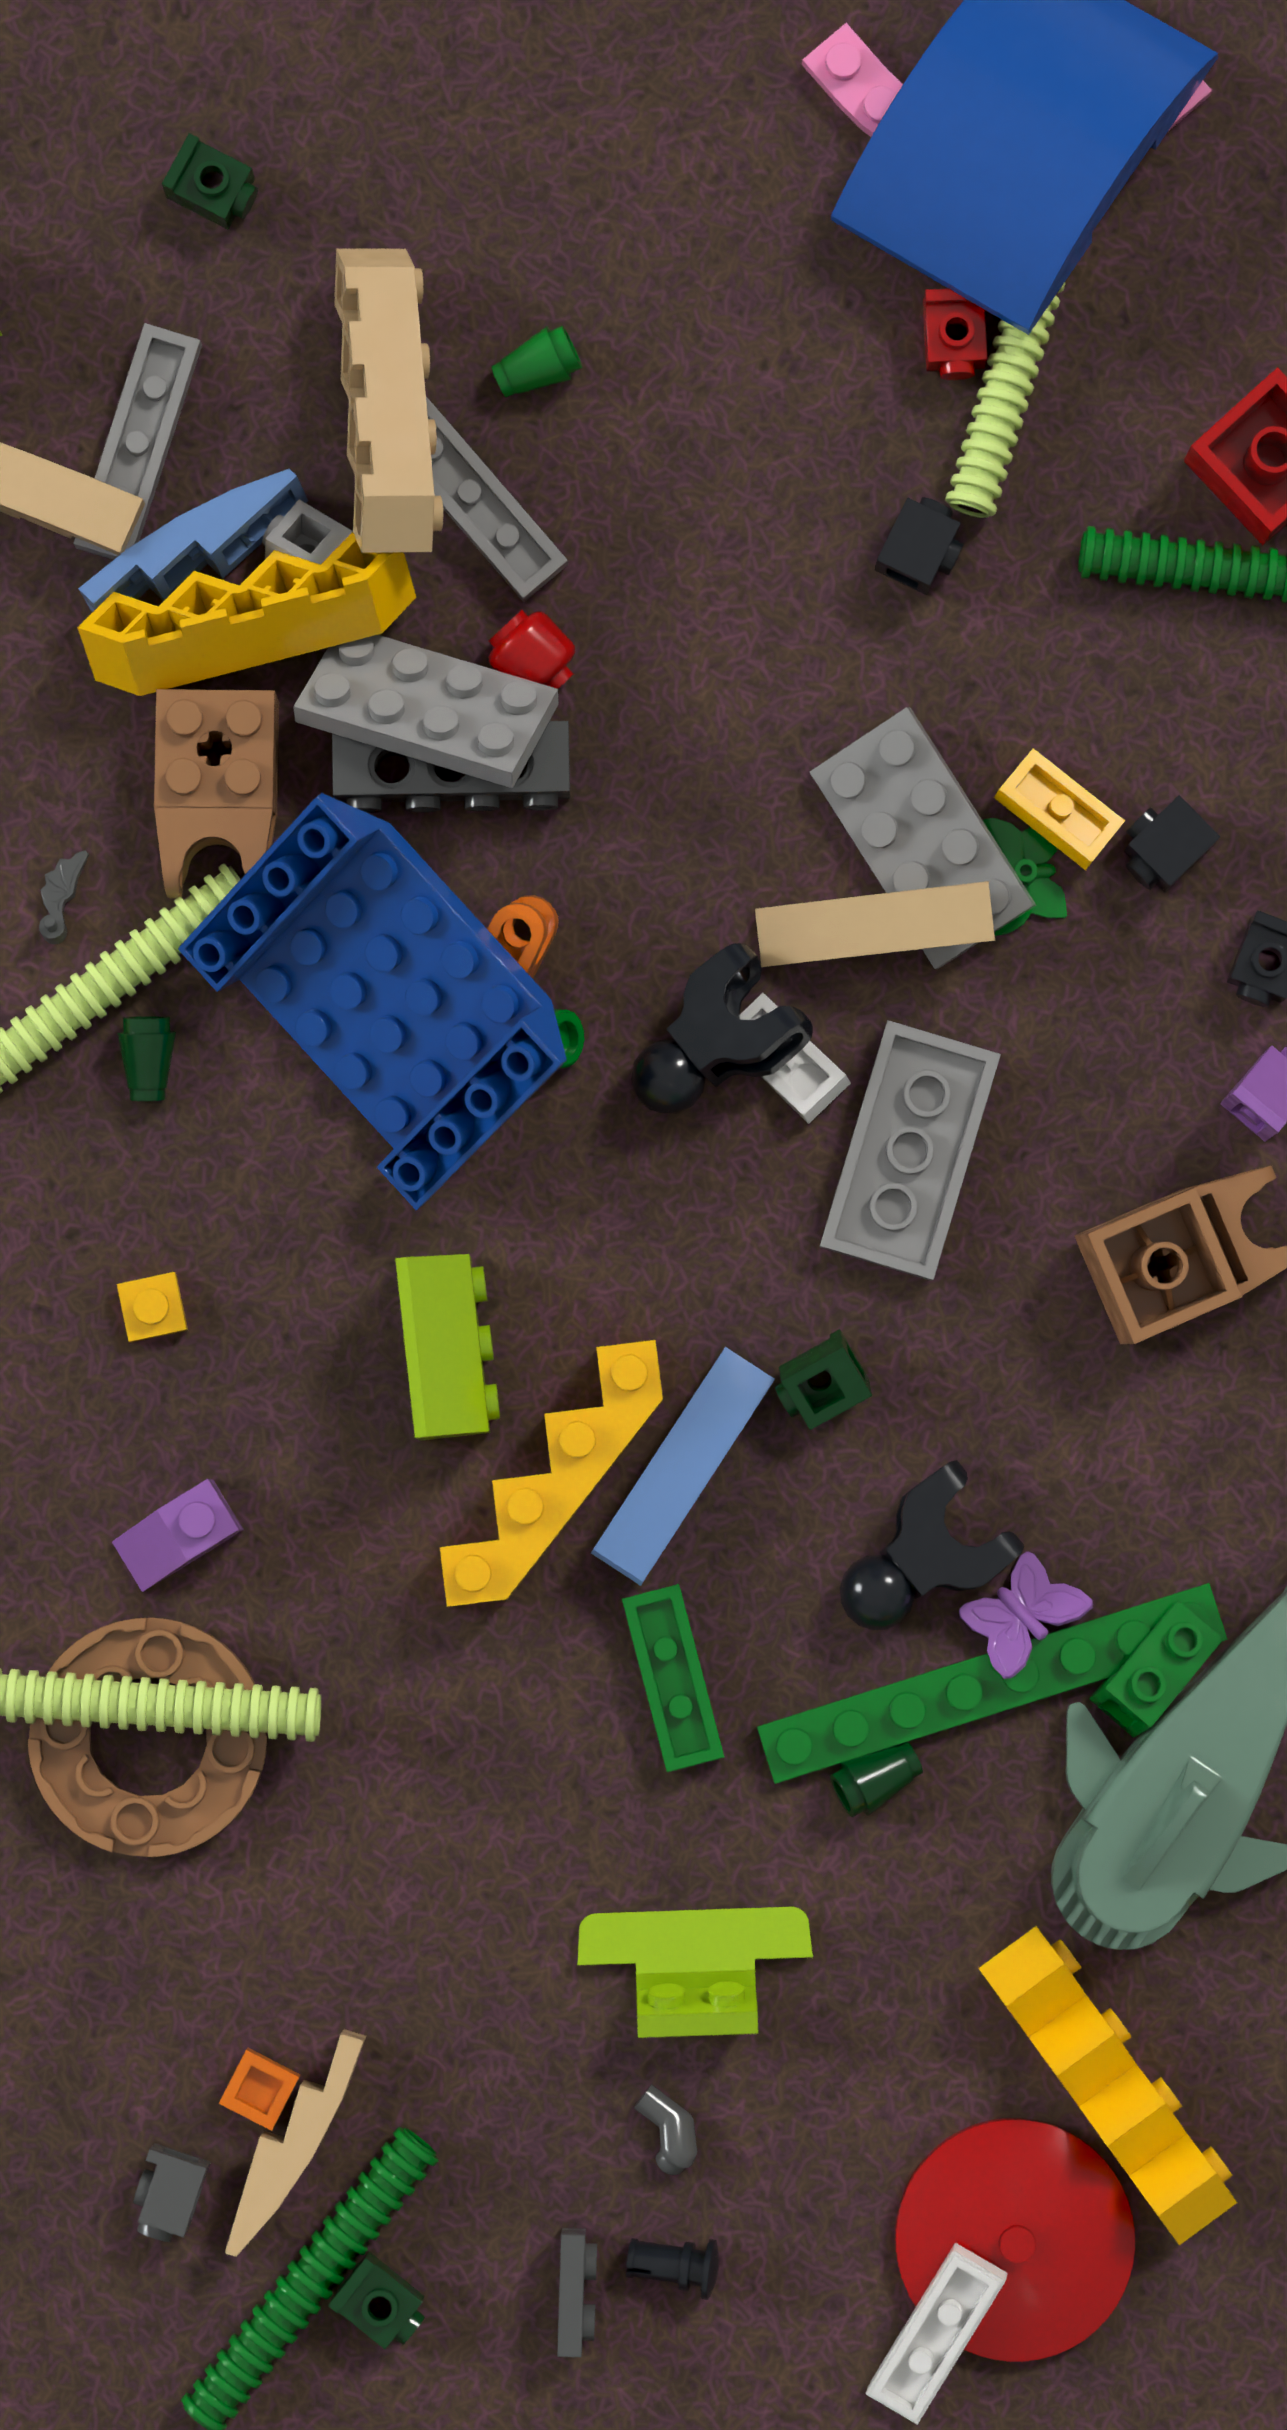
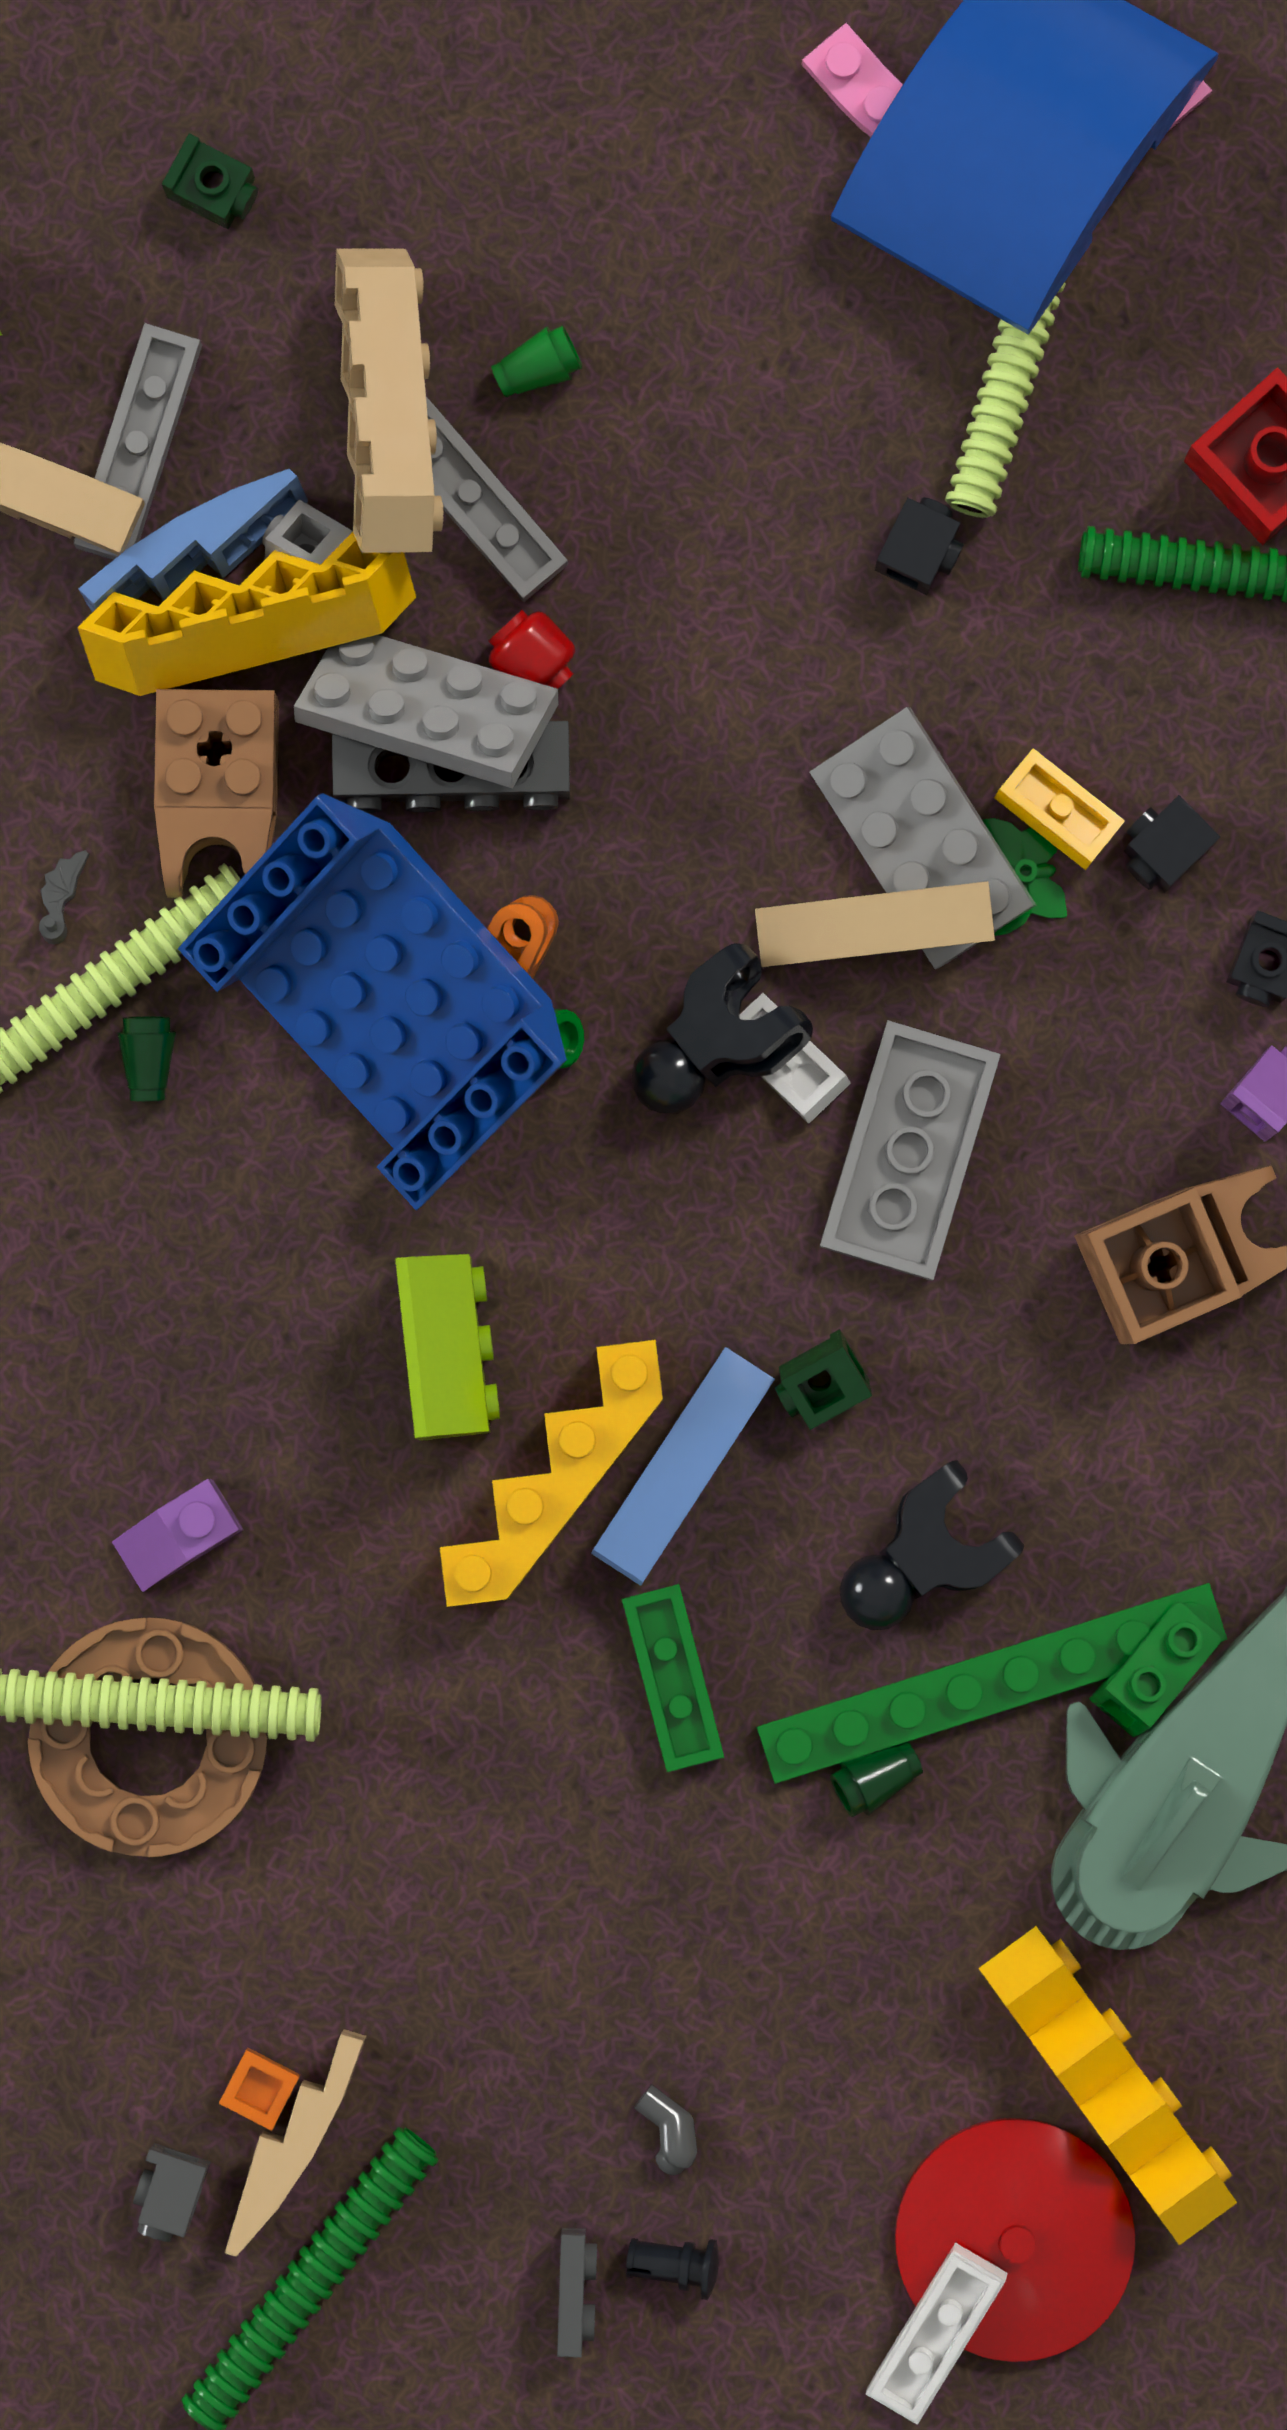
yellow plate [117,1272,188,1343] -> none
dark green brick [328,2251,425,2349] -> none
lime plate [577,1907,813,2038] -> none
red brick [923,289,987,380] -> none
medium lavender piece [959,1552,1093,1679] -> none

